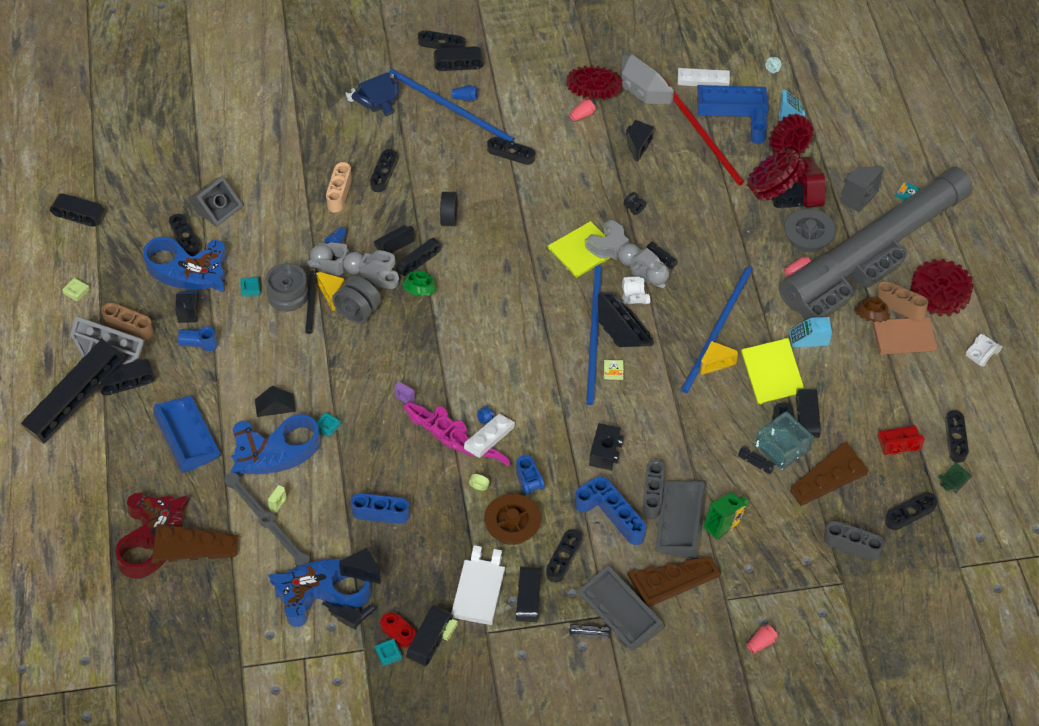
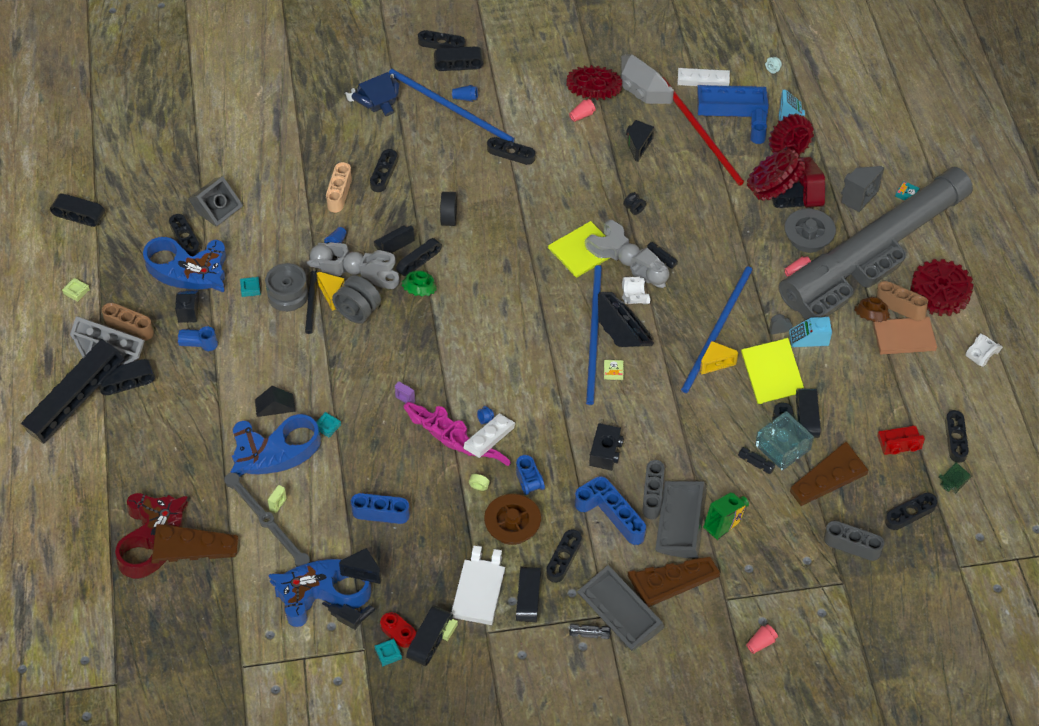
blue slope [153,396,220,473] -> none
none -> dark grey tile [769,314,793,335]

